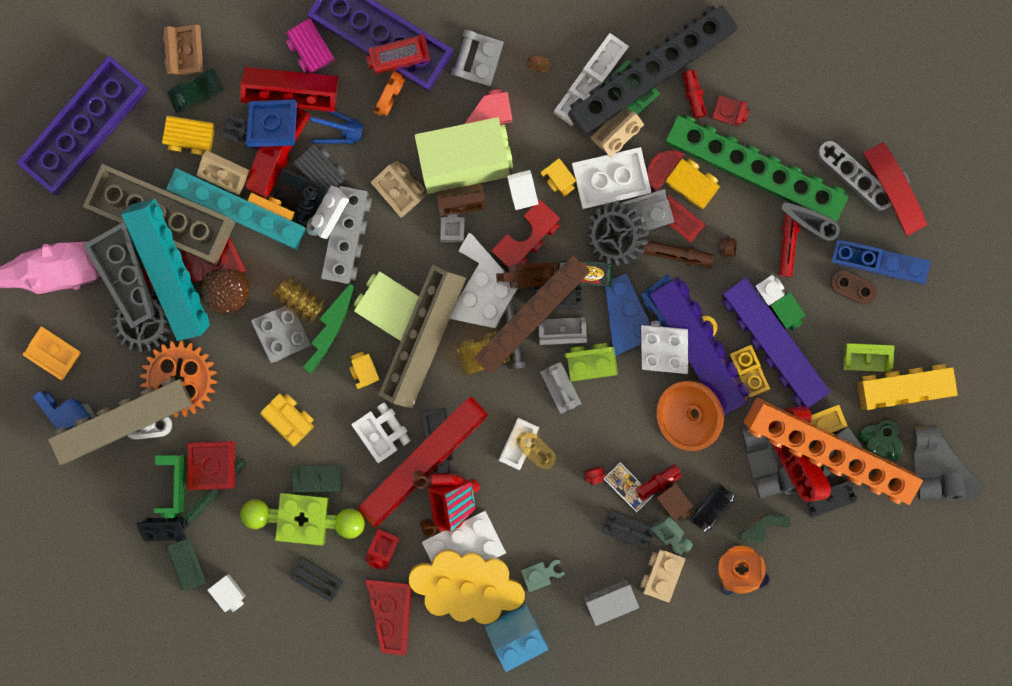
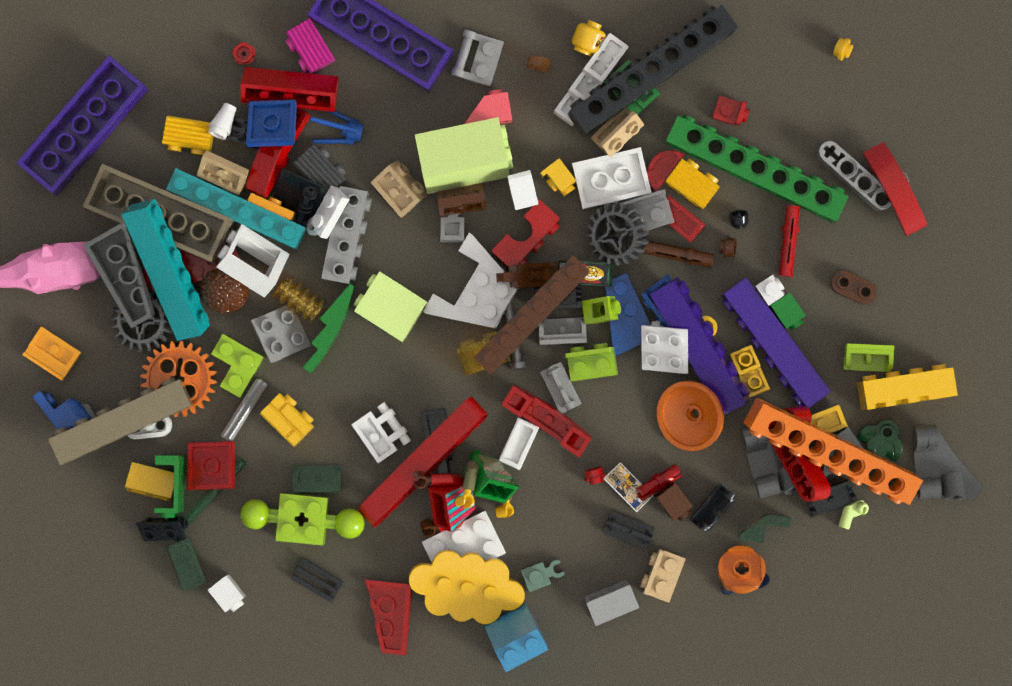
medium nougat bracket [163,24,203,76] -> none
clear green slope [167,69,224,113] -> none
yellow brick [349,352,380,389] -> none
red bracket [365,529,400,570] -> none
red window [366,34,431,74] -> none
orange plate [373,70,405,116] -> none
dark tan brick [379,264,466,408] -> none
clear yellow beam [516,431,556,469] -> none
sand green plate [650,516,693,556] -> none
red pin [681,70,708,119] -> none
dark grey piece [780,202,840,241] -> none
blue slope [832,239,931,285] -> none
none -> yellow hinge [125,462,174,502]
none -> white cone [208,103,237,140]
none -> lime plate [211,334,264,398]
none -> white window [217,224,289,298]
none -> light grey axle [221,378,267,441]
none -> red plate [232,42,256,65]
none -> torso [455,450,519,518]
none -> red slope [501,385,592,457]
none -> yellow head [571,20,606,57]
none -> lime brick [582,296,621,324]
none -> black hinge [729,210,749,229]
none -> yellow plate [833,38,853,61]
none -> yellowish green arm [838,500,869,529]

